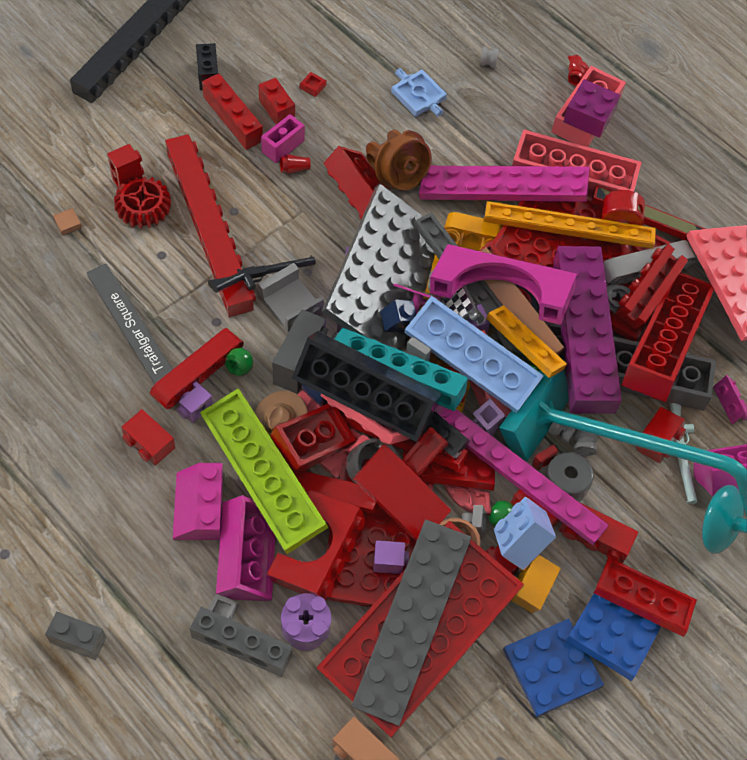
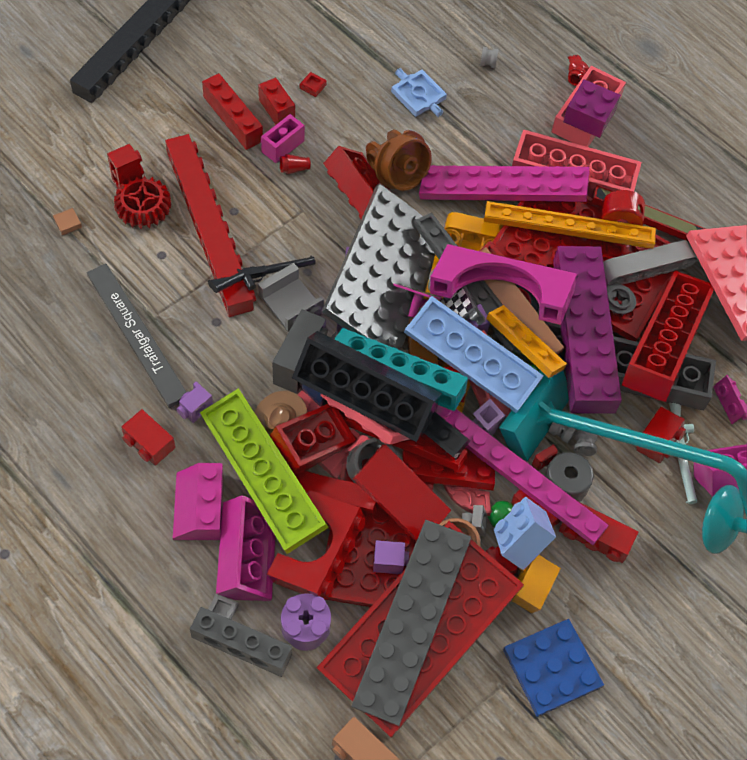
dark grey brick [45,611,107,660] -> none
red beam [149,328,244,410] -> none
black brick [196,43,218,91] -> none
green piece [226,348,254,376] -> none
dark blue brick [380,300,417,332] -> none
red tile [402,427,449,477] -> none
light grey tile [406,337,431,362] -> none
blue plate [566,594,661,681] -> none
red tile [593,557,697,637] -> none
red brick [615,244,688,329] -> none

